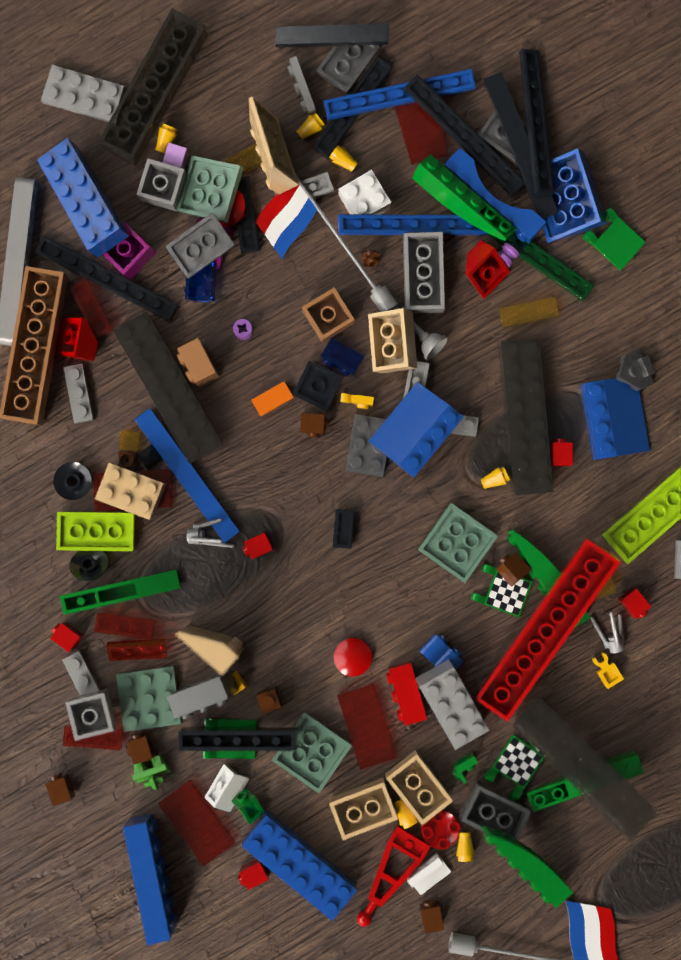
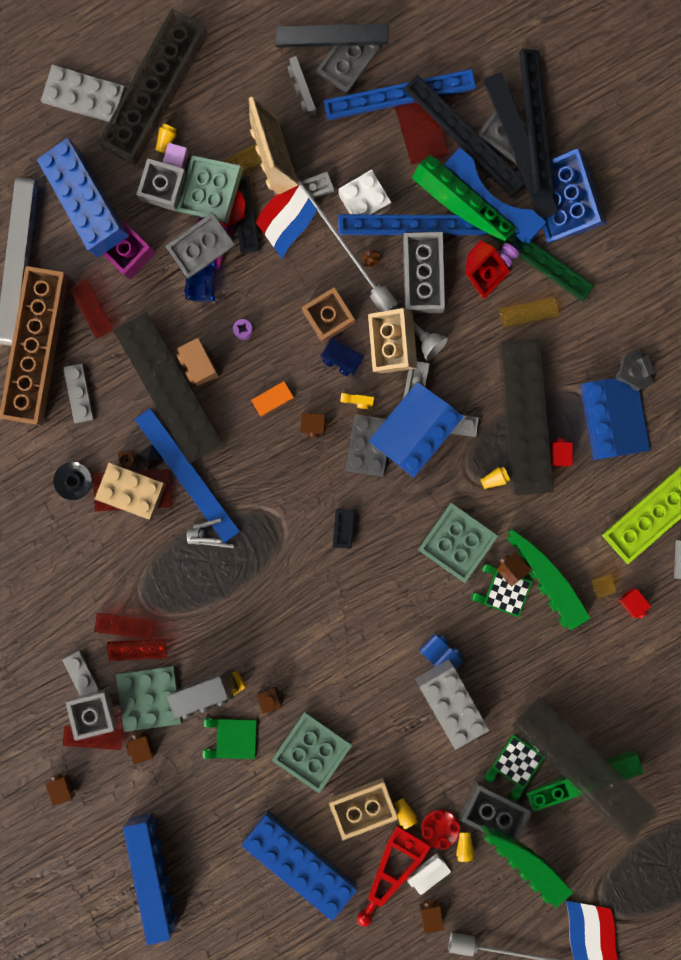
black tile [35,236,179,322] -> none
red brick [50,622,84,653] -> none
red slope [55,318,98,361] -> none
lime plate [56,512,135,551] -> none
green slope [60,570,181,615] -> none
black dish [69,551,108,581] -> none
clear yellow tile [119,431,140,451] -> none
bright green hips [132,755,171,791] -> none
clear red tile [158,780,235,867] -> none
tan slope [176,625,245,675] -> none
black brick [178,727,298,751] -> none
white panel [204,764,249,812] -> none
green bracket [232,789,265,825] -> none
red brick [238,859,270,890] -> none
red brick [242,532,274,560] -> none
black plate [293,361,343,412] -> none
yellow cone [296,113,325,140] -> none
black tile [312,56,393,160] -> none
yellow cone [329,145,358,172] -> none
red dish [334,638,372,677] -> none
clear red tile [337,683,397,770] -> none
tan brick [385,750,453,825] -> none
red brick [386,661,427,726] -> none
green bracket [452,752,478,784] -> none
red brick [475,537,621,722] -> none
green flag [583,208,646,271] -> none
light grey plant [590,612,625,653] -> none
yellow plate [592,652,624,689] -> none

